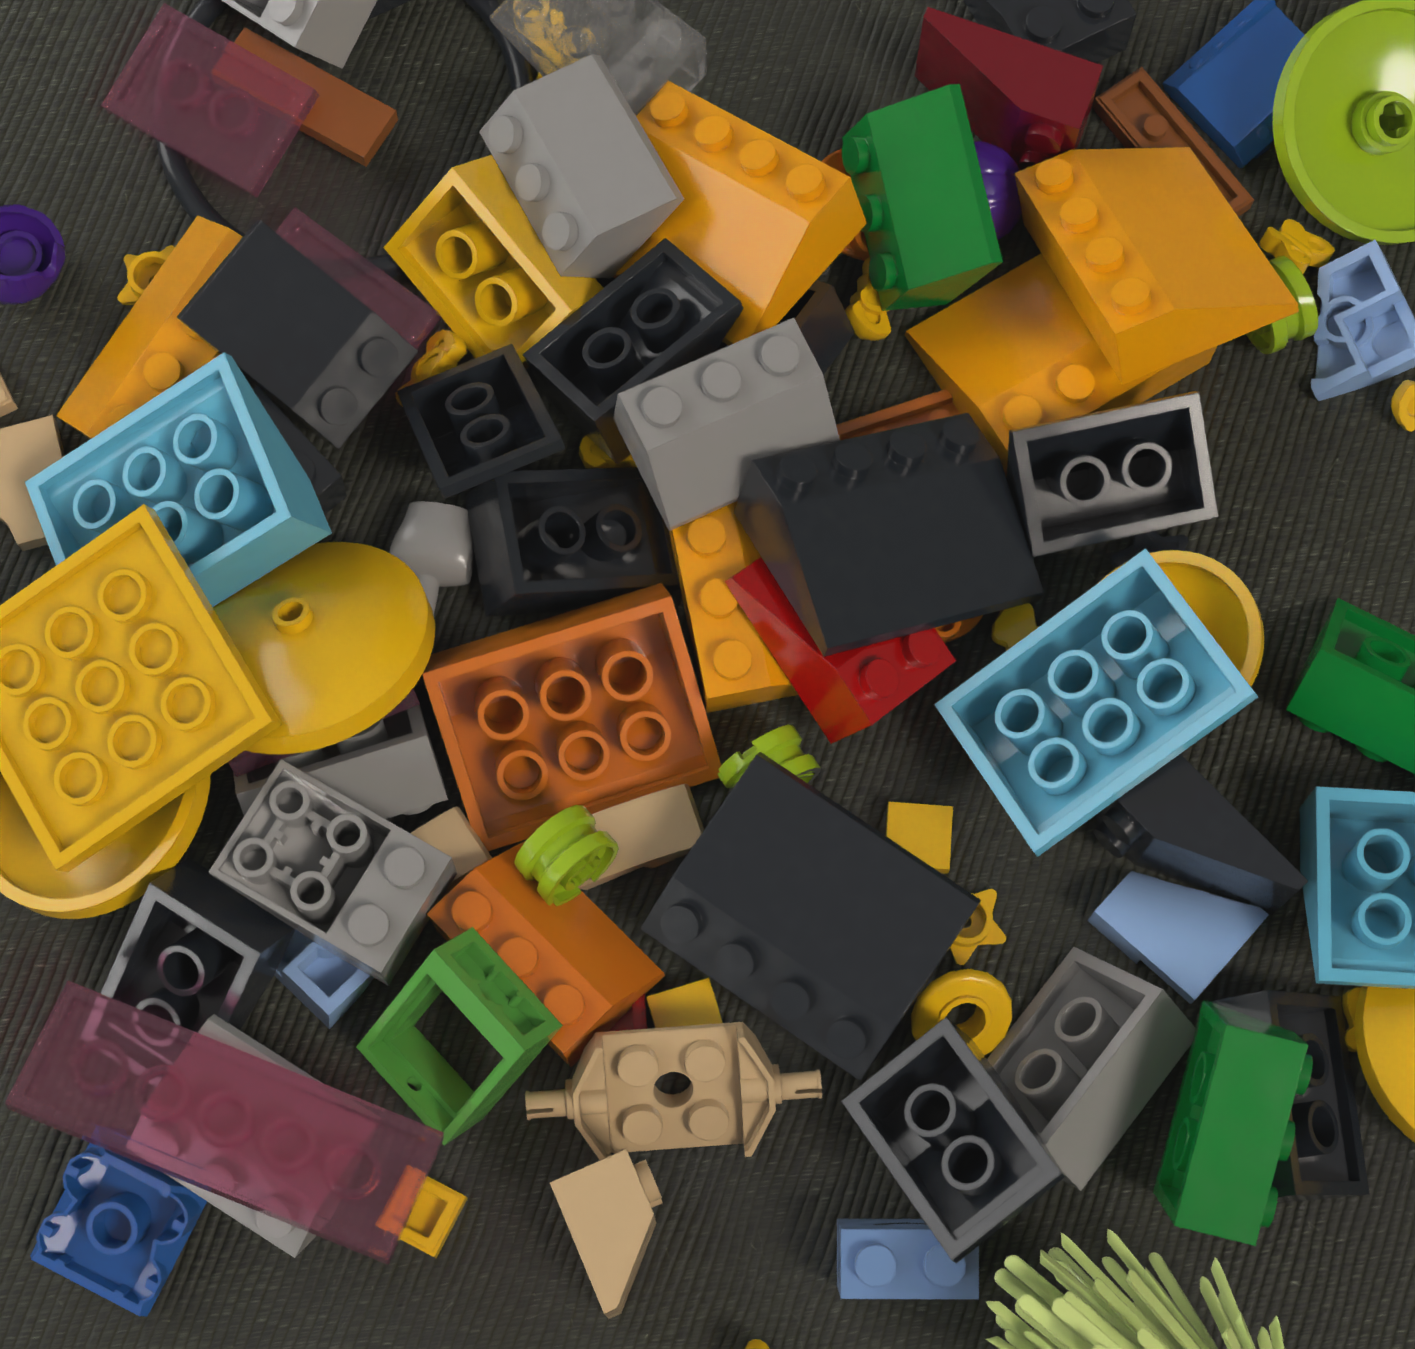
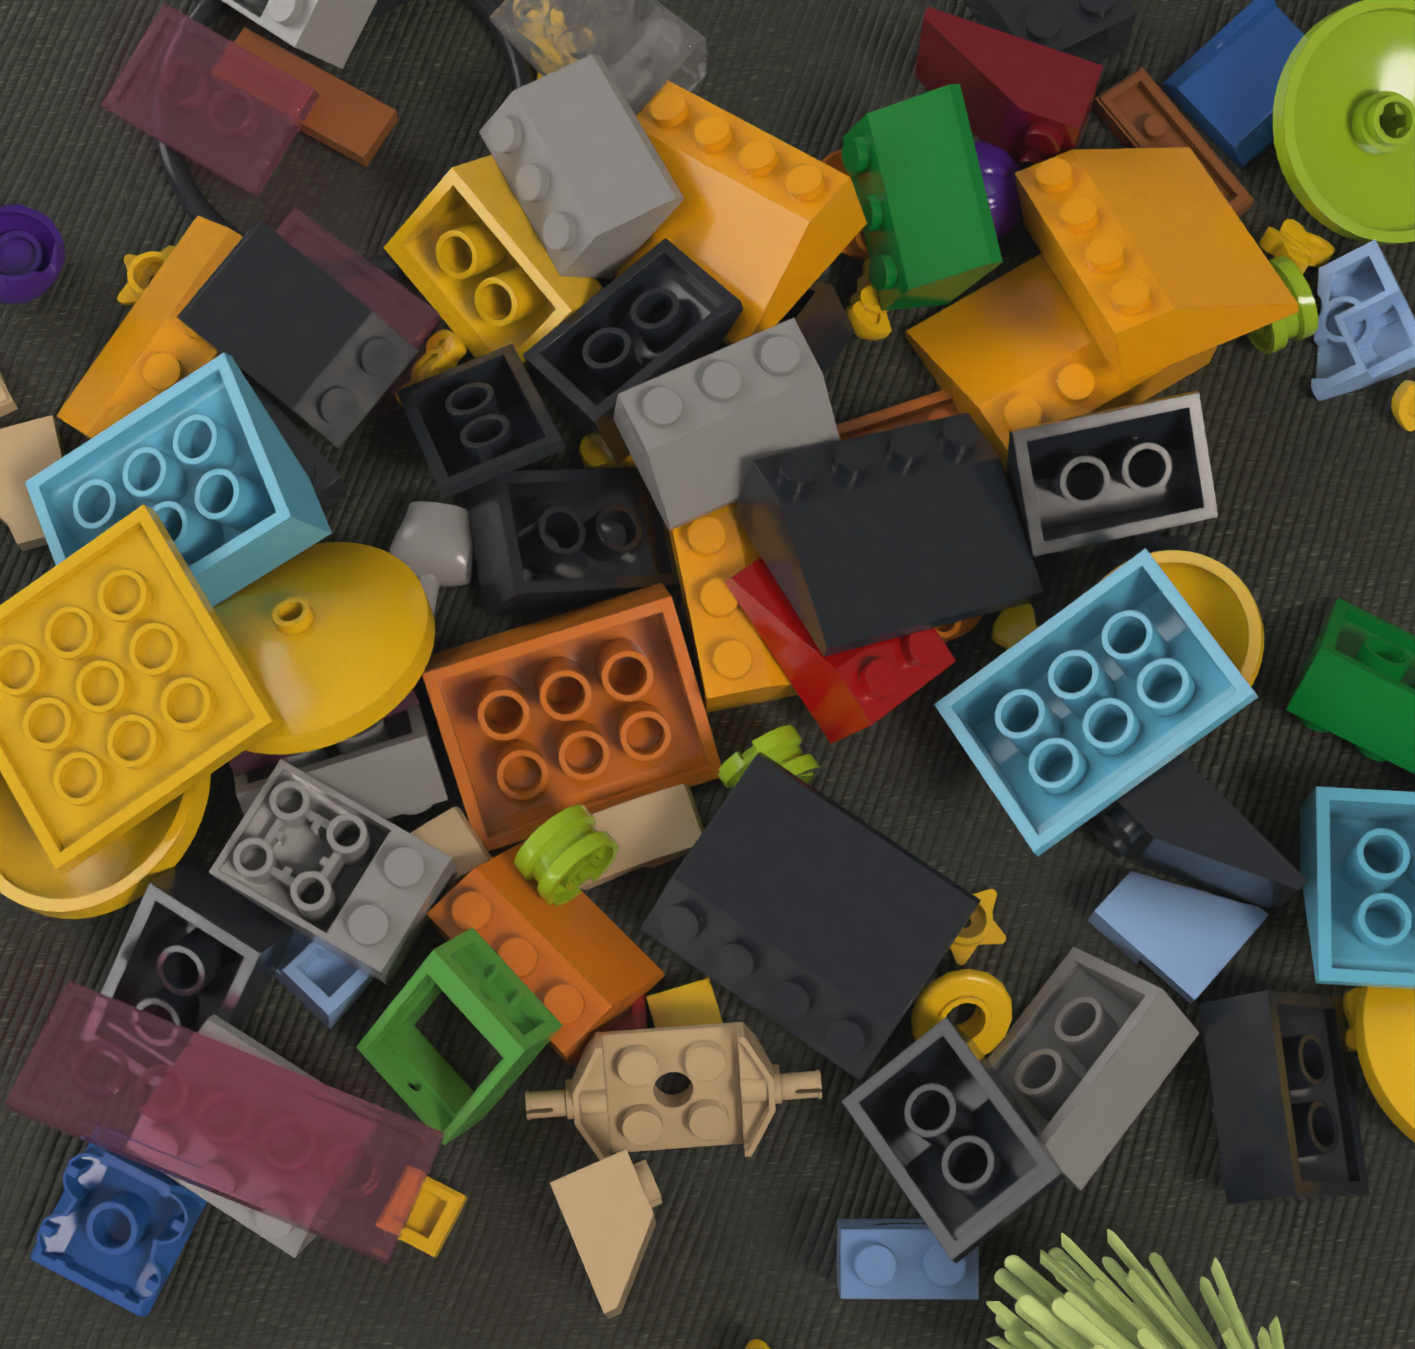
yellow tile [886,802,953,874] -> none
green slope [1153,1001,1313,1246] -> none

